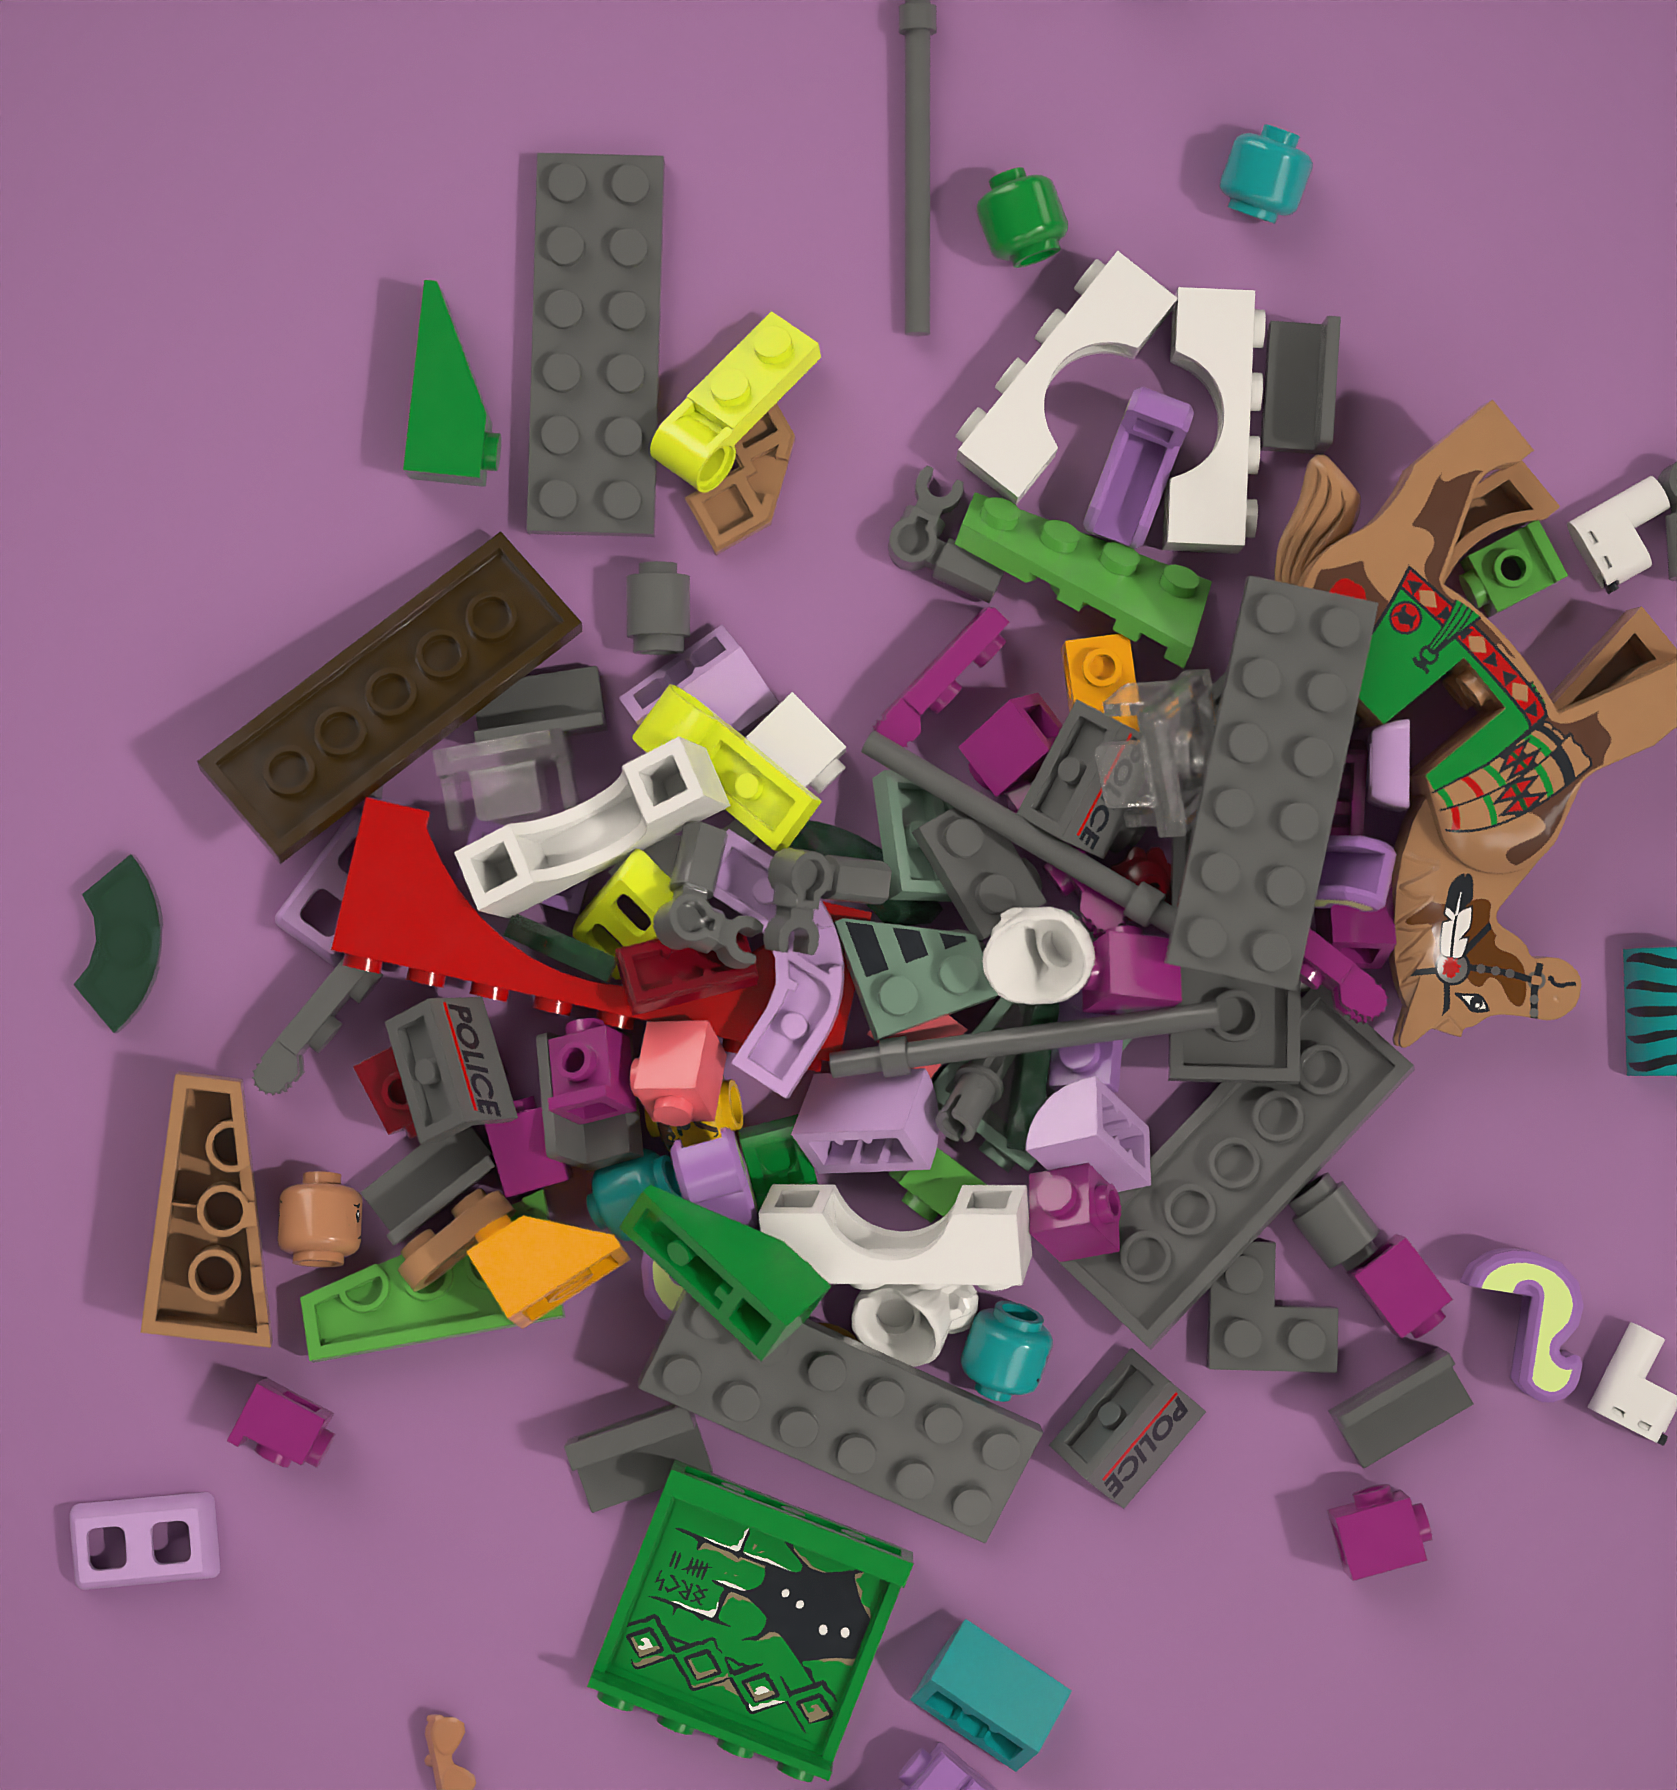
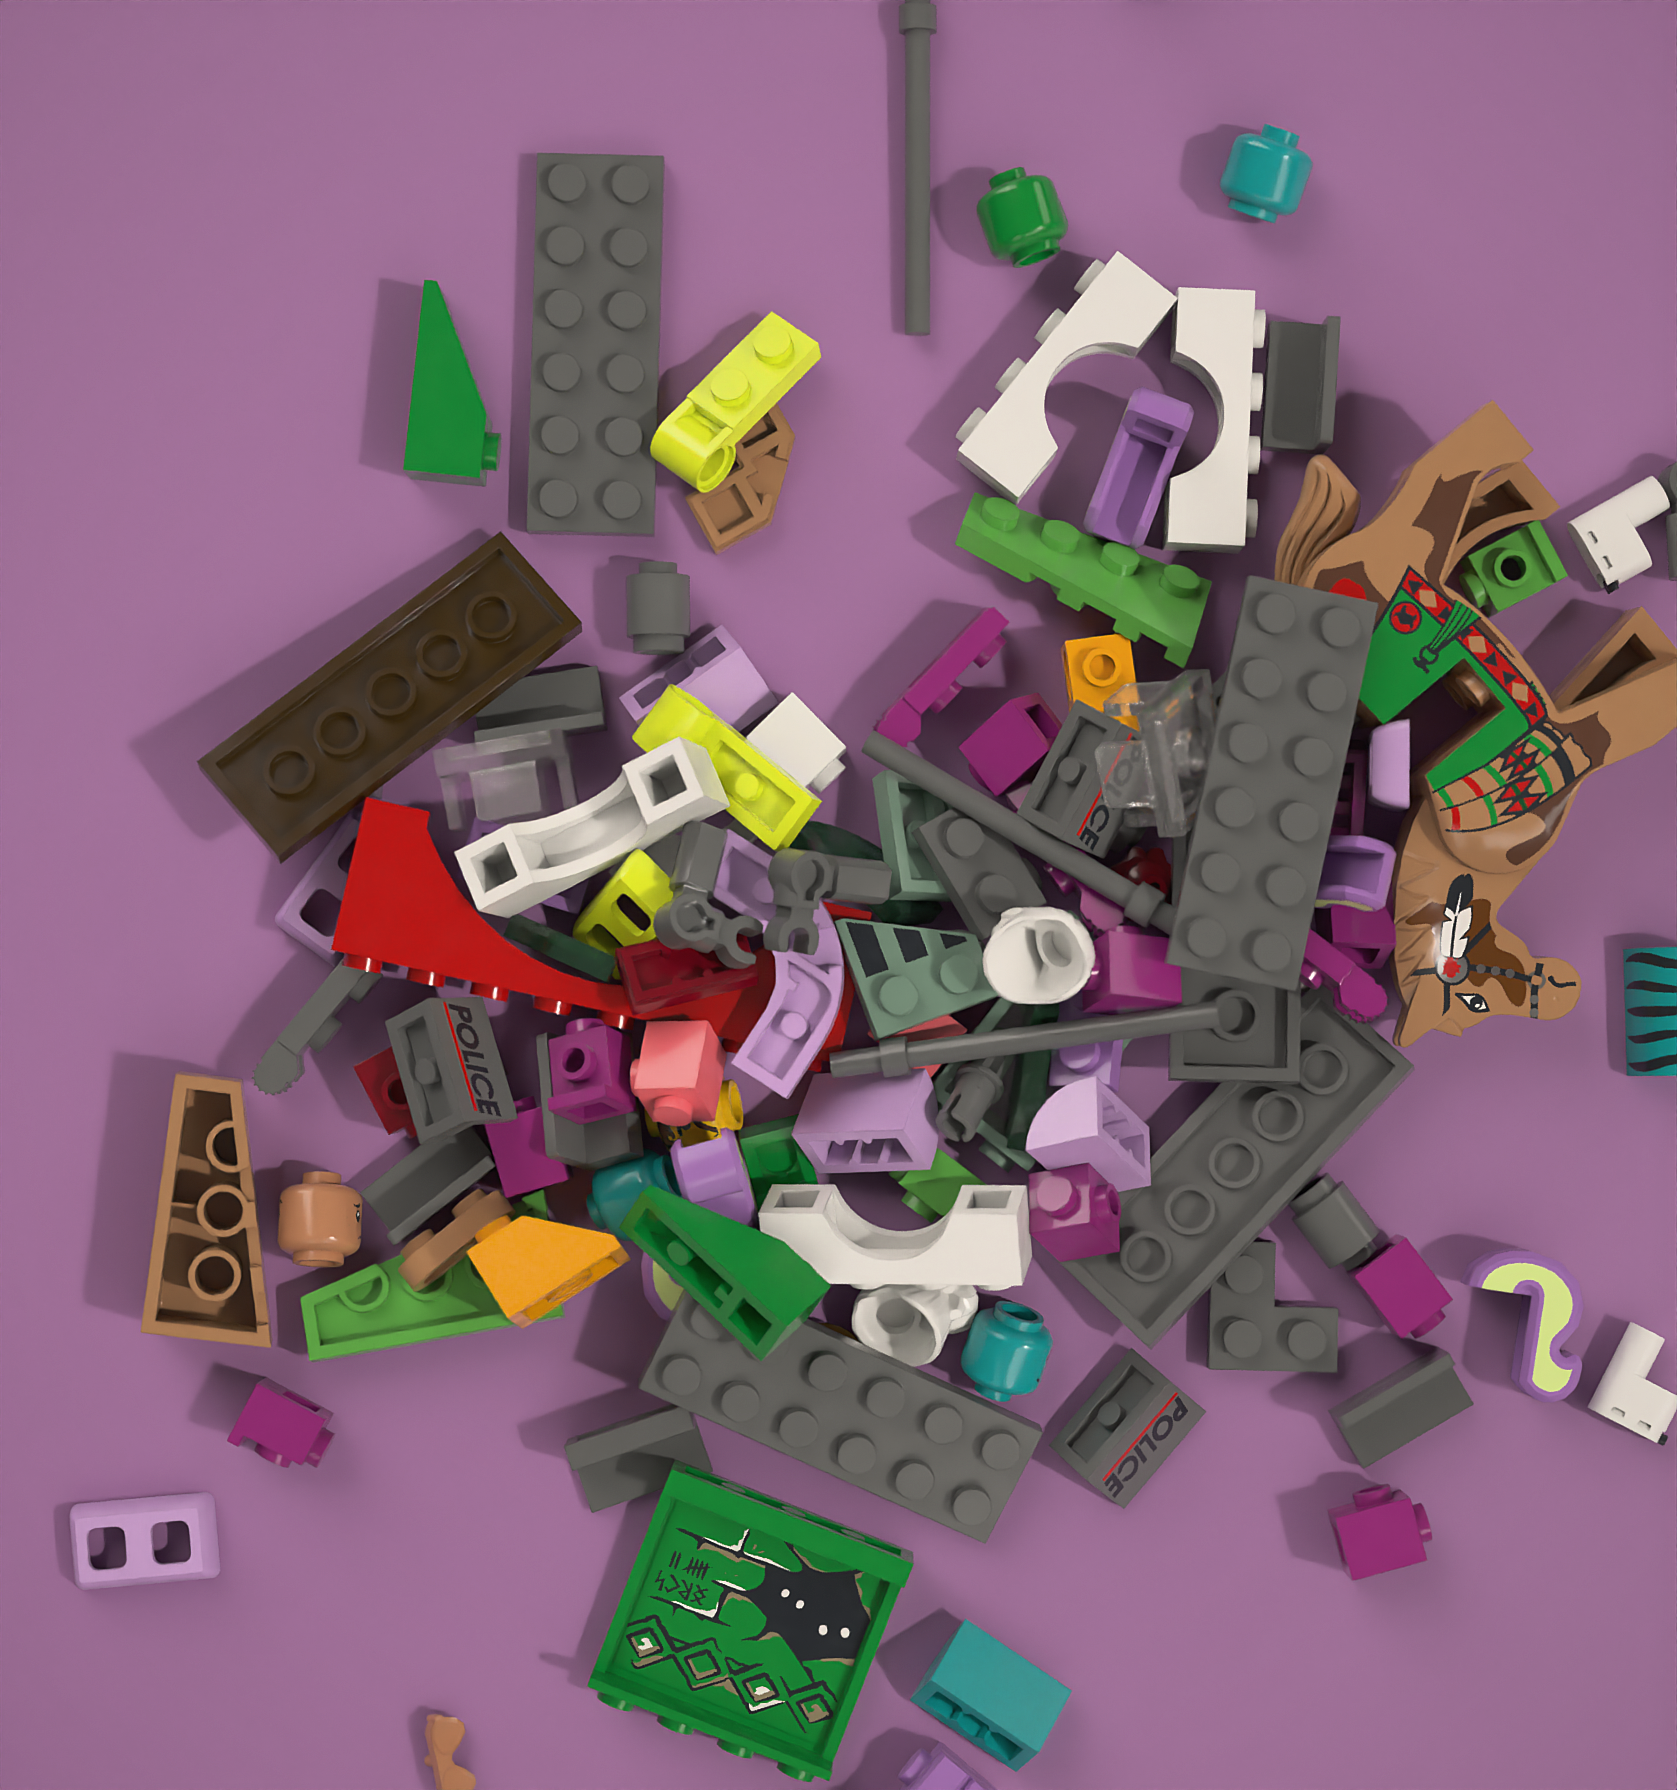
clear green tile [73,854,164,1033] -> none
dark grey bar [888,465,1005,604] -> none

